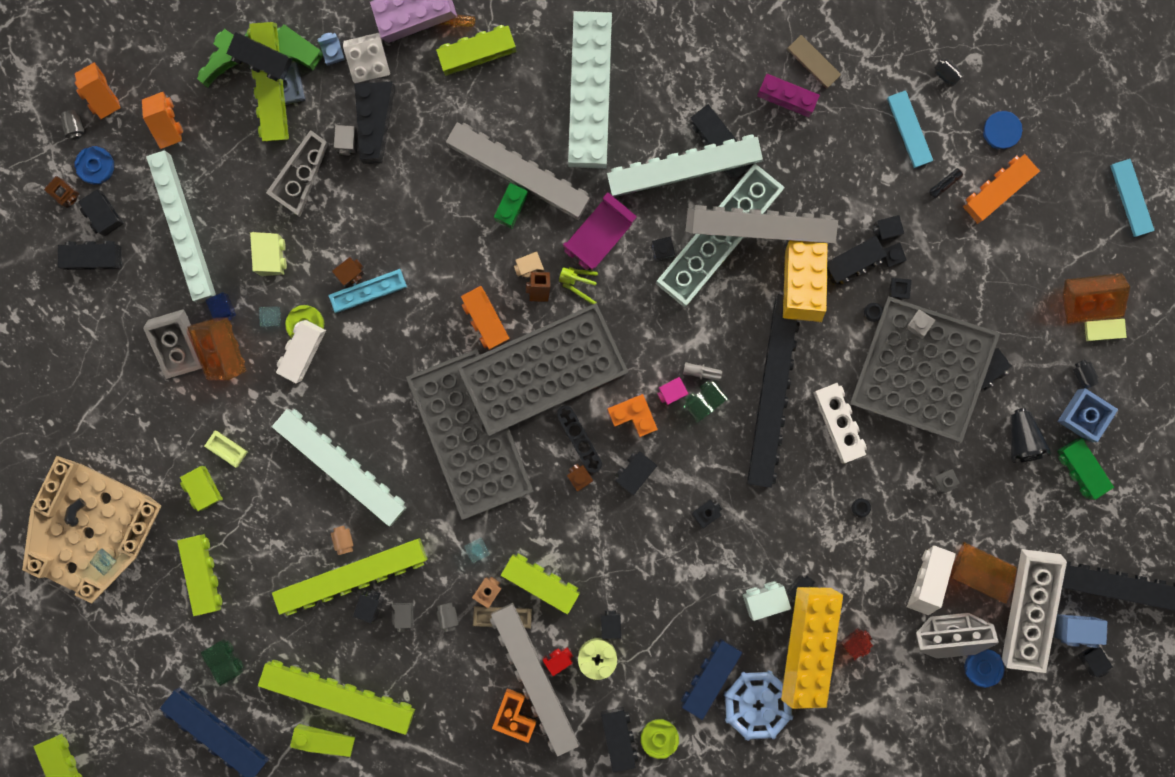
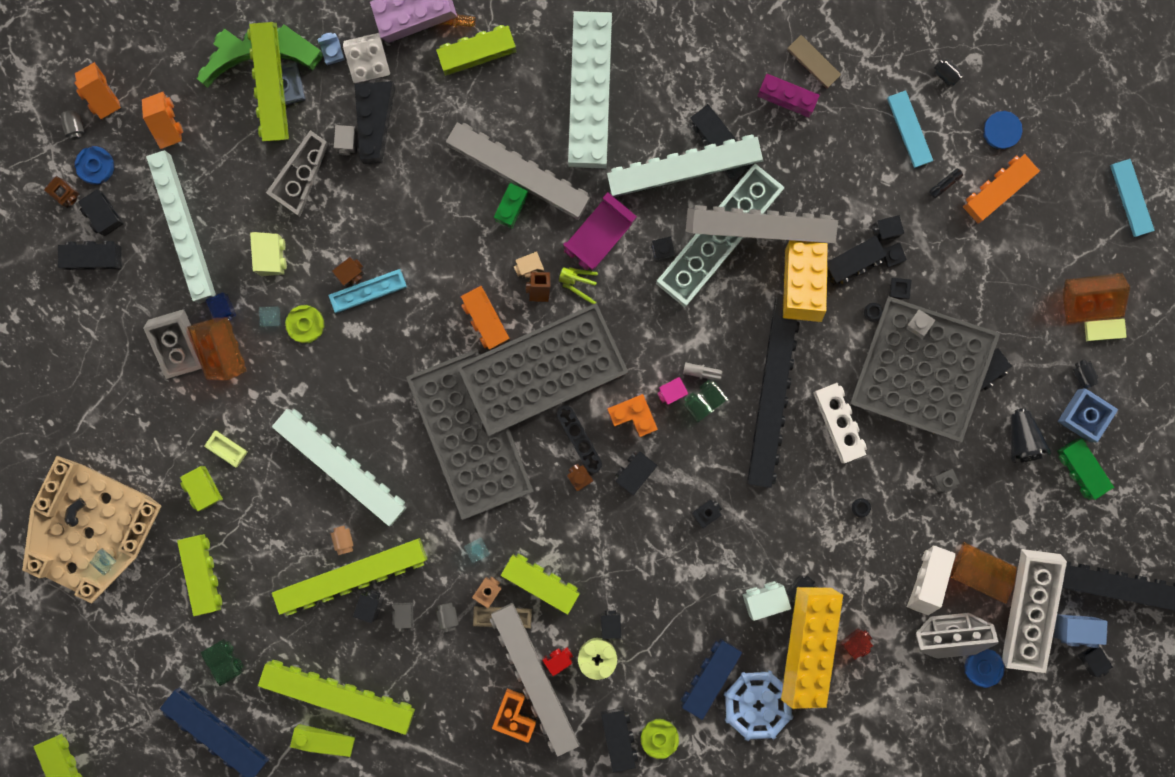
black brick [226,32,293,81] -> none
white brick [276,320,326,383] -> none

